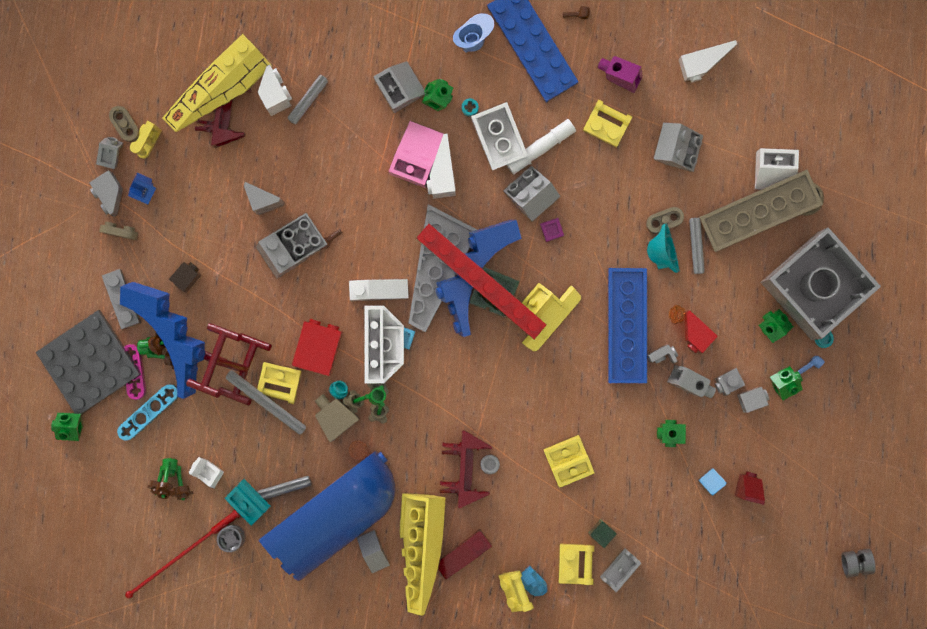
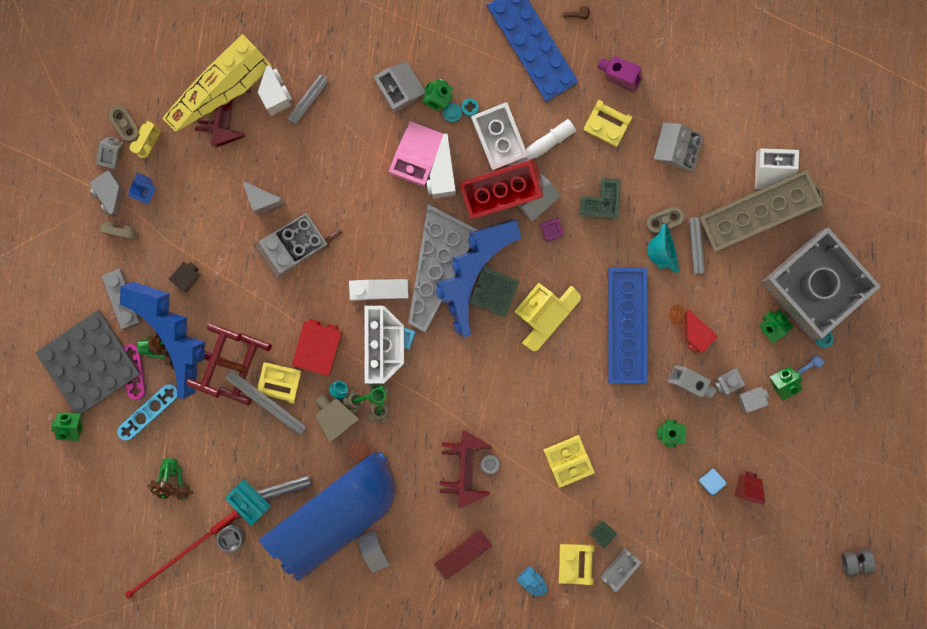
white bracket [189,457,224,488] -> none
light yellow wedge [400,493,445,616] -> none
red plate [416,224,547,340] -> none
medium blue piece [453,13,494,53] -> none
light yellow plate [499,571,534,612] -> none
light grey bracket [647,345,678,364] -> none
white slope [679,40,737,83] -> none
none -> teal plate [443,103,462,123]
none -> red slope [459,158,543,219]
none -> clear green brick [578,178,621,220]

